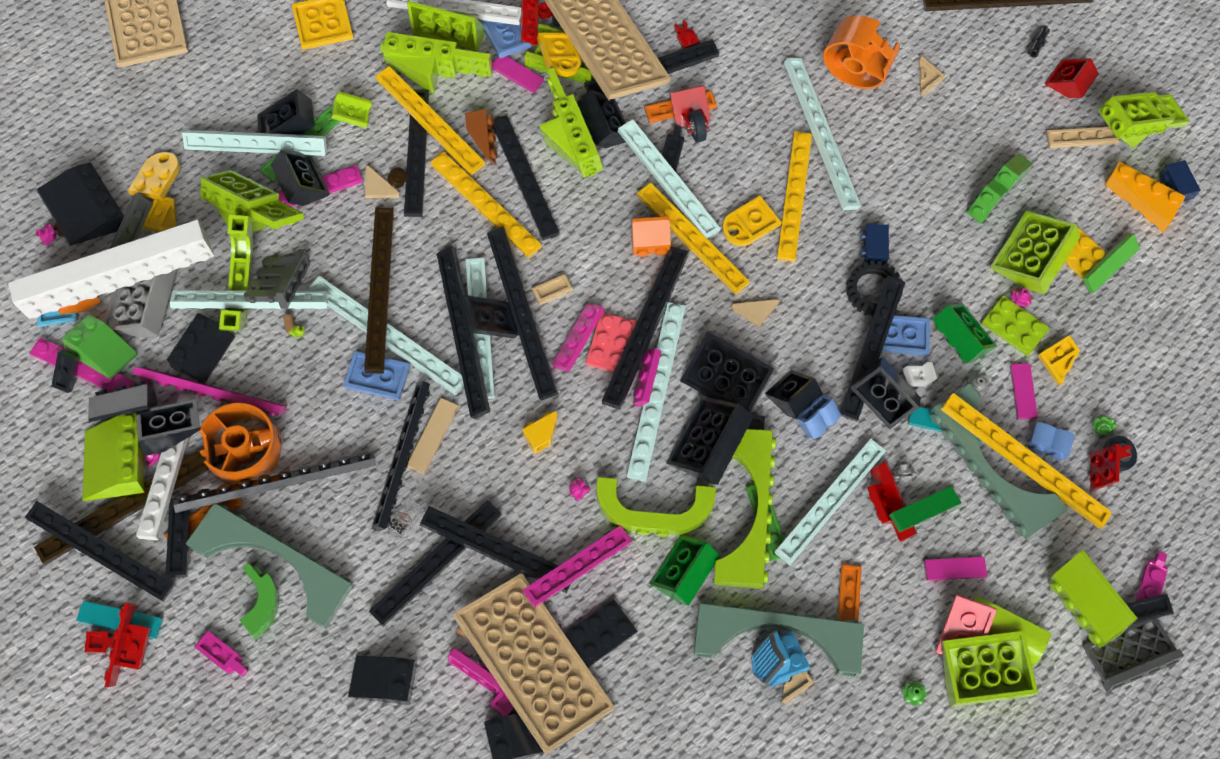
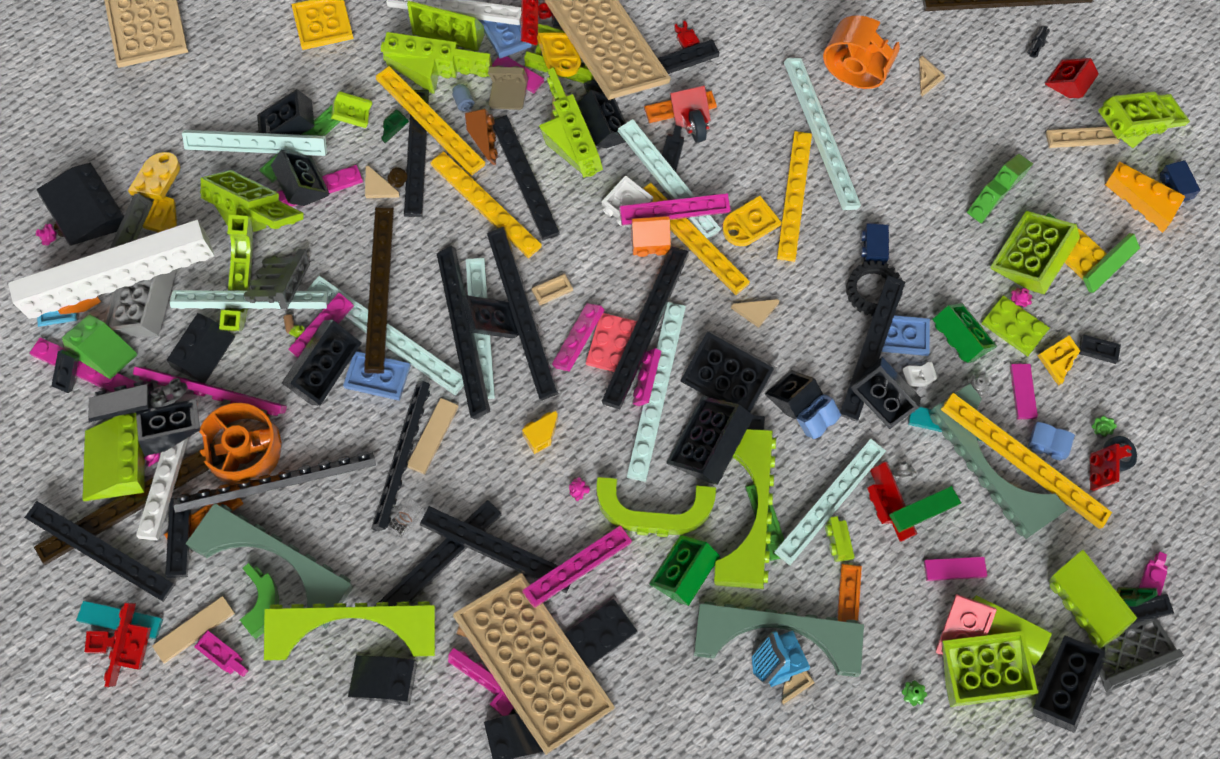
none -> dark grey dish [150,378,188,407]
none -> tan tile [152,596,235,664]
none -> lime arch [264,601,435,661]
none -> black brick [281,320,362,406]
none -> dark pink plate [288,293,354,358]
none -> dark green tile [381,109,409,143]
none -> sand blue brick [452,84,475,111]
none -> dark tan bracket [488,66,528,110]
none -> white plate [602,176,653,229]
none -> dark pink plate [619,193,731,226]
none -> lime bracket [825,516,854,562]
none -> black brick [1033,635,1106,733]
none -> black plate [1079,335,1121,364]
none -> dark green tile [1117,587,1158,606]

